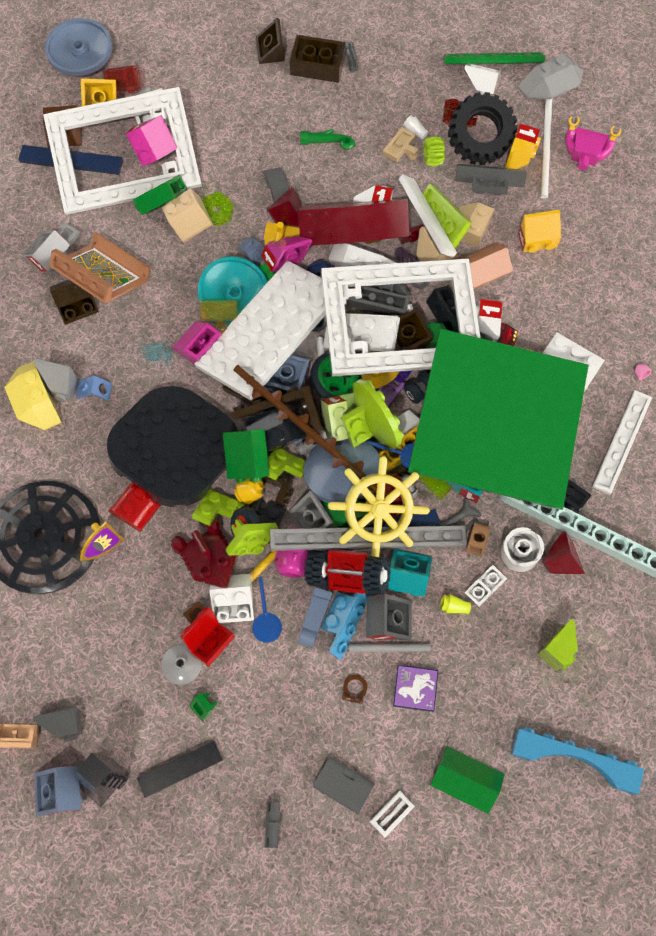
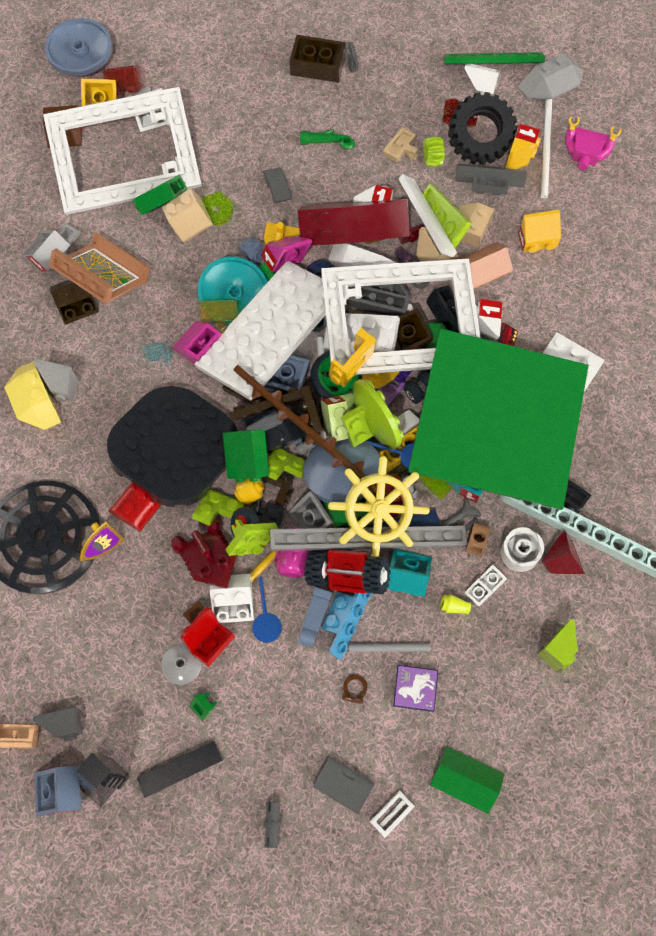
dark blue tile [18,145,123,175] -> none
medium blue bracket [76,376,112,400] -> none
slope [126,115,178,166] -> none
dark brown slope [256,18,284,64] -> none
dark red slope [267,188,302,227] -> none
dark grey slope [366,594,412,641] -> none
white cone [403,115,429,140] -> none
dark azure arch [510,727,644,795] -> none
white tile [592,390,652,495] -> none
bright pink hinge [635,363,652,380] -> none
none -> yellow window [329,328,376,387]

